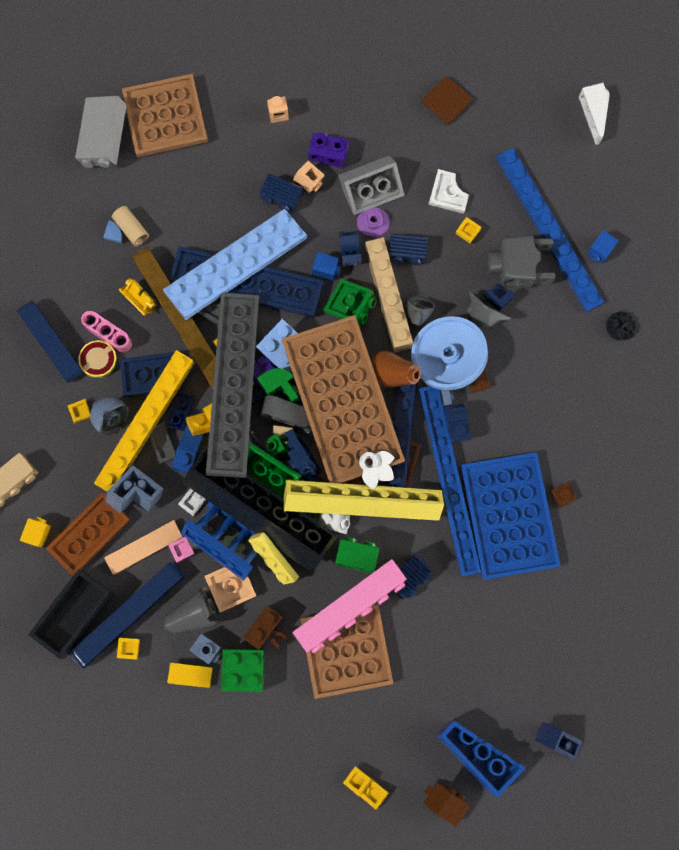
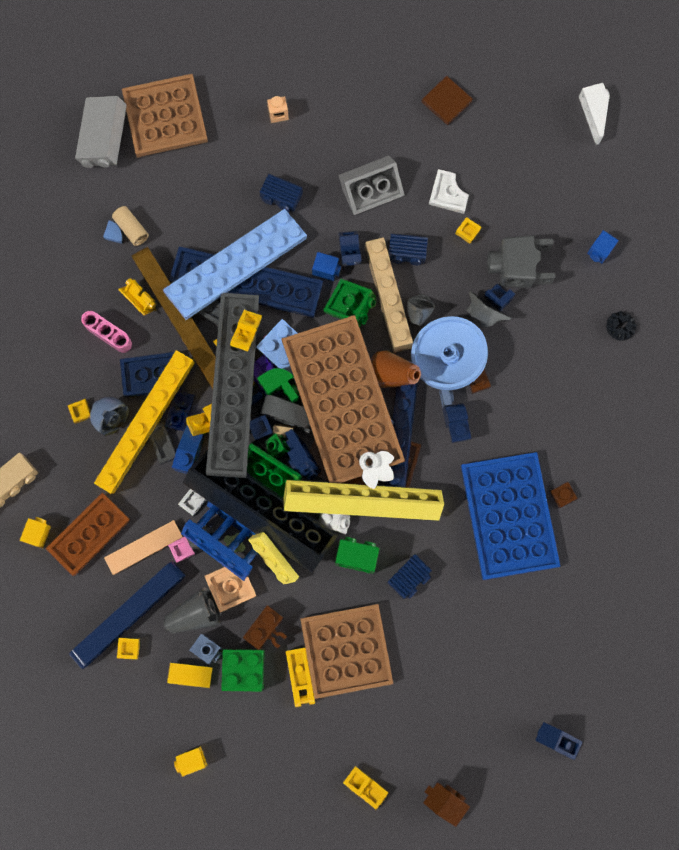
dark blue beam [16,300,84,383] -> none
black piece [28,569,114,659] -> none
tile [78,340,117,378] -> none
sand blue brick [106,466,163,513] -> none
light nougat brick [292,161,325,193] -> none
bright pink brick [292,559,407,653] -> none
dark purple brick [308,133,349,168] -> none
medium lavender piece [357,207,390,238] -> none
blue plate [419,386,481,577] -> none
blue wedge [436,721,526,798] -> none
blue plate [496,148,604,313] -> none
none -> yellow brick [174,746,207,777]
none -> yellow slope [230,310,262,351]
none -> dark blue panel [249,415,273,443]
none -> yellow plate [286,648,315,707]

